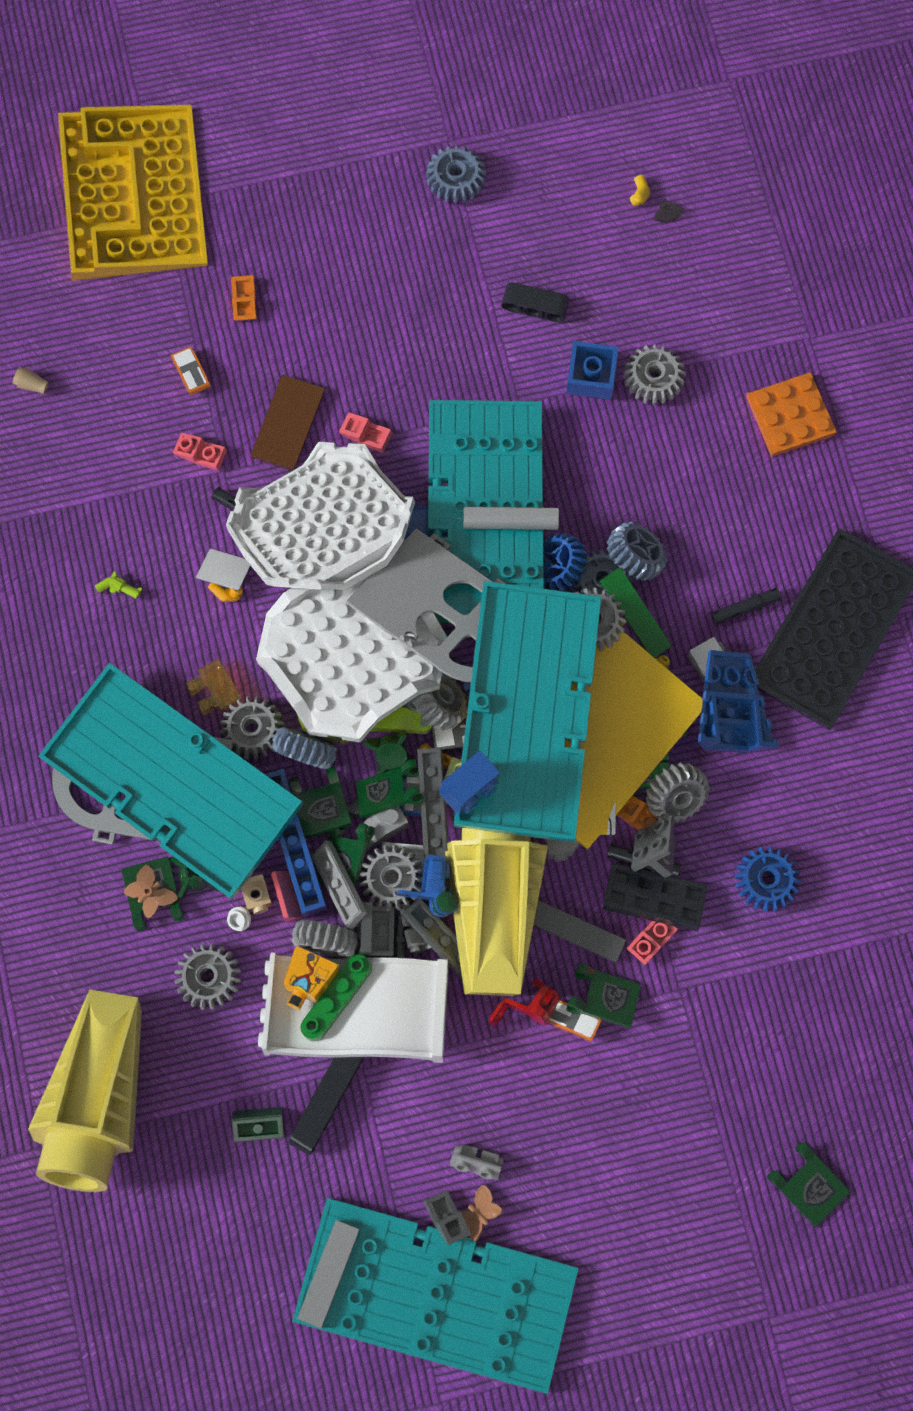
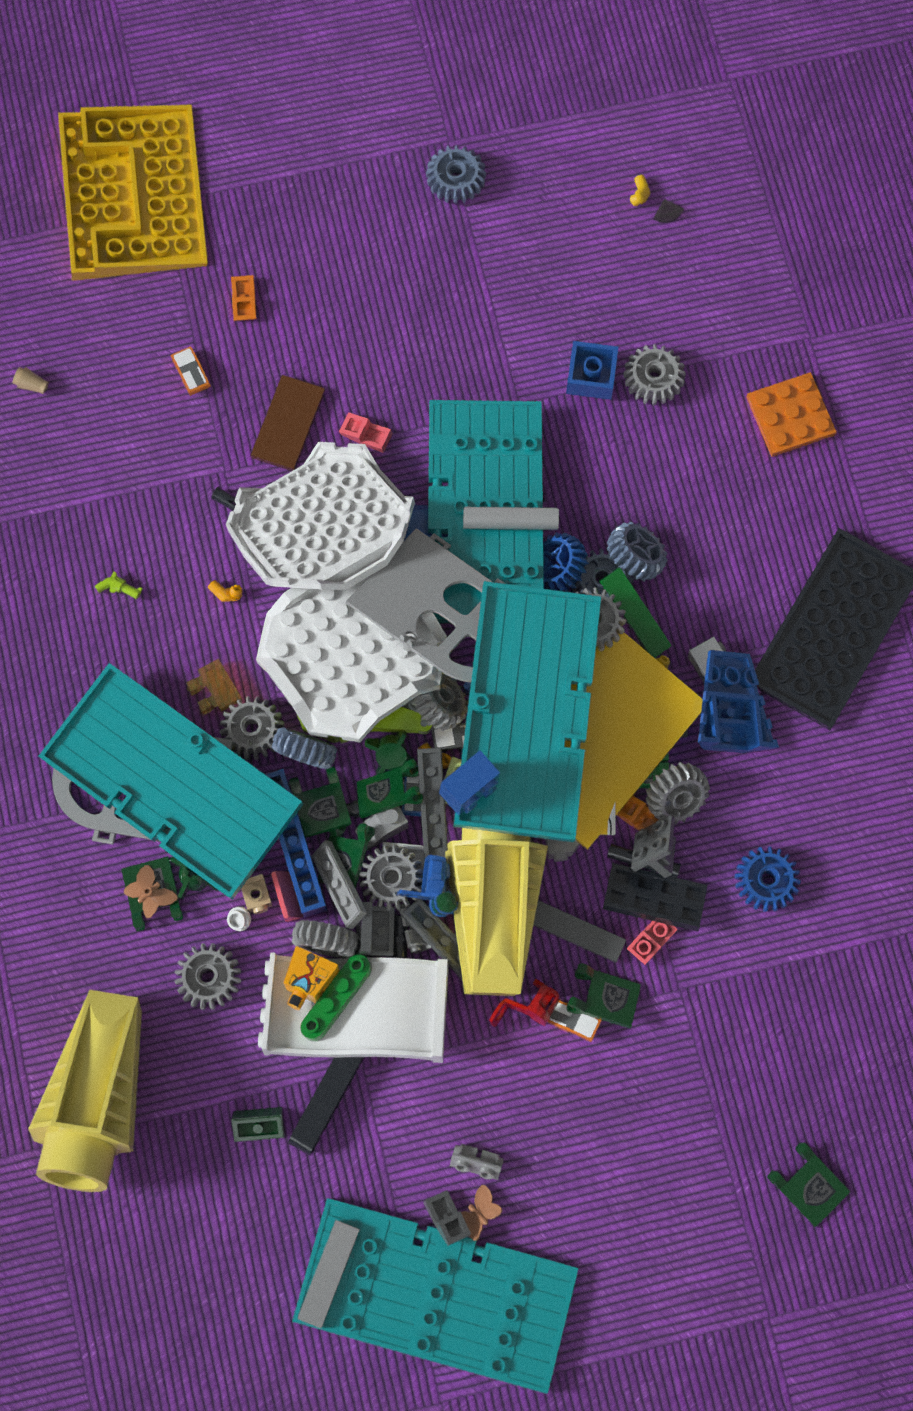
coral slope [173,433,227,471] -> none
white sticker [196,549,250,590] -> none
black beam [501,282,570,323] -> none
black pin [710,587,781,626] -> none

